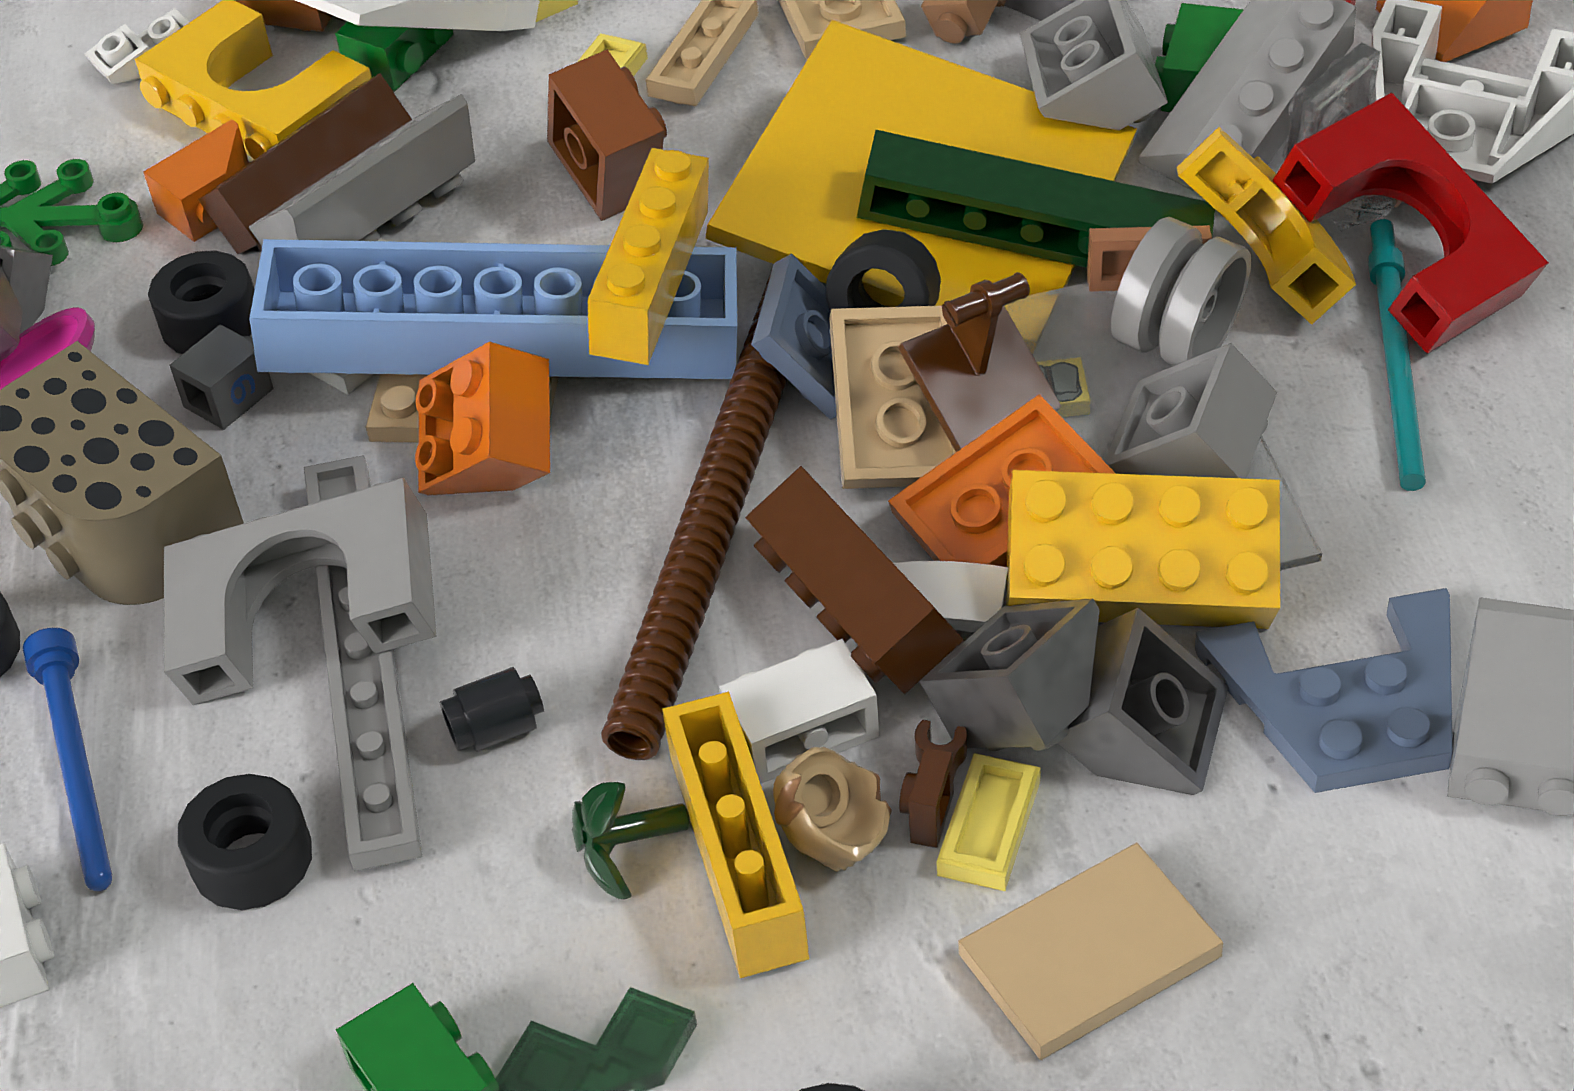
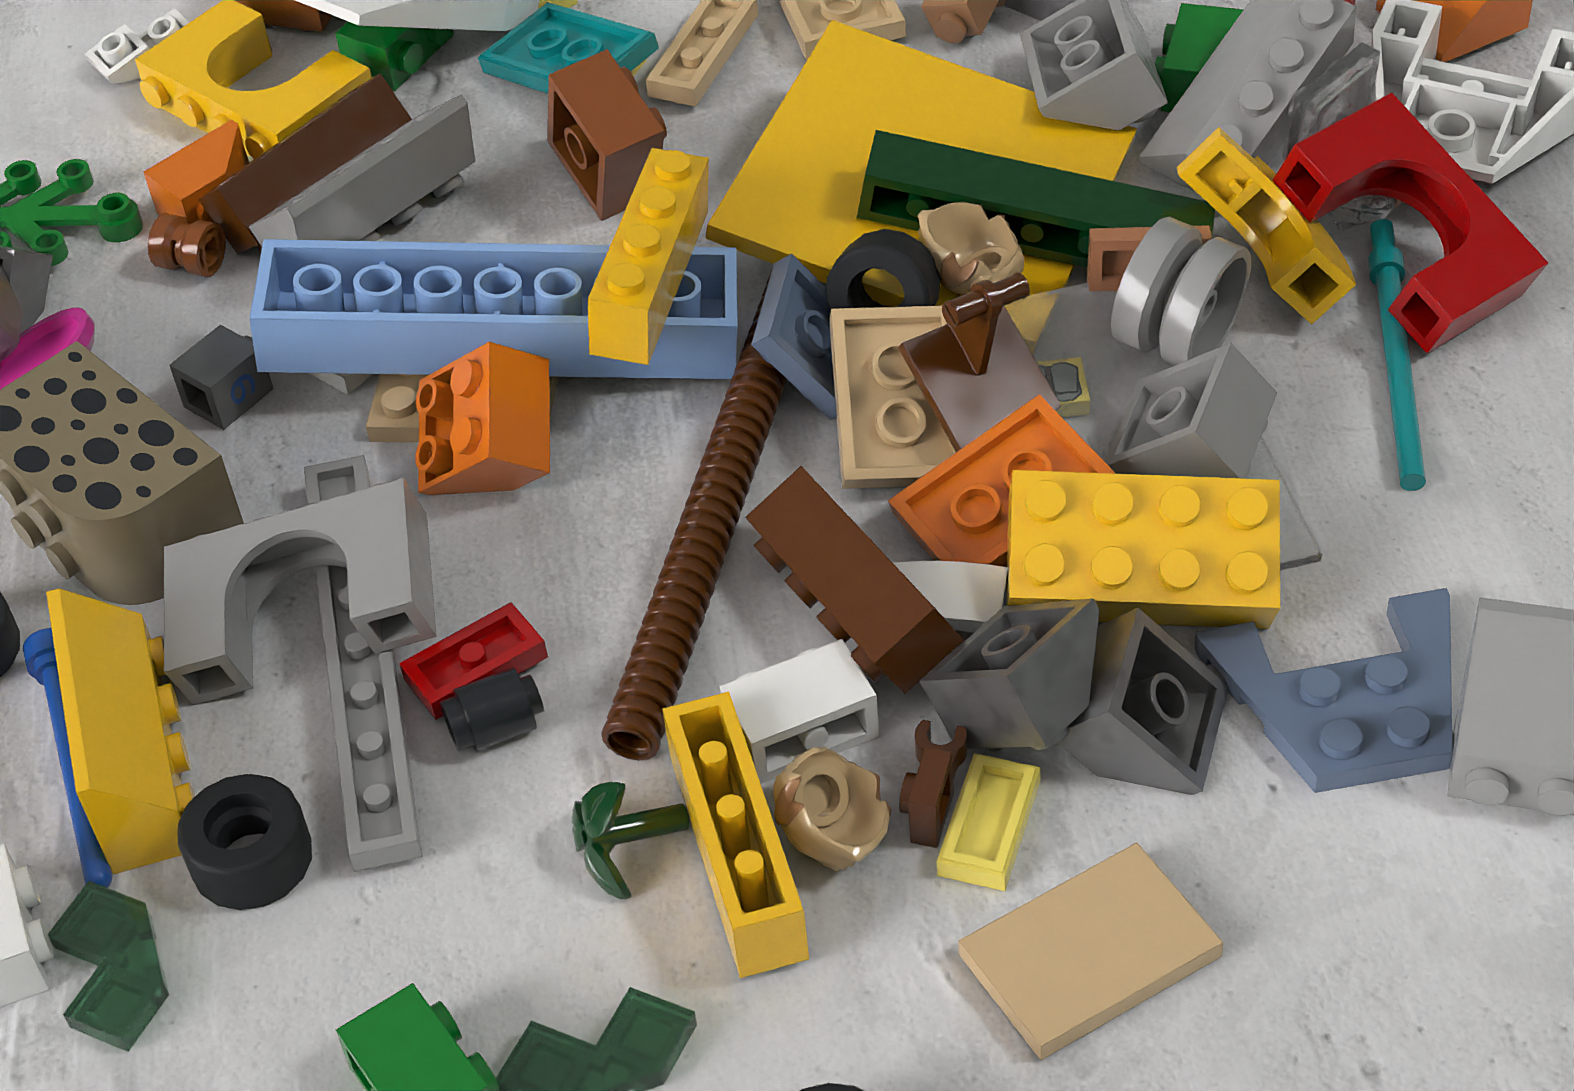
black tyre [148,250,255,354] -> none
none -> yellow slope [46,588,195,875]
none -> clear green tile [47,881,169,1052]
none -> dark orange wheel [148,213,226,277]
none -> red plate [399,602,548,720]
none -> teal tile [478,2,659,94]
none -> tan hair [918,202,1024,295]

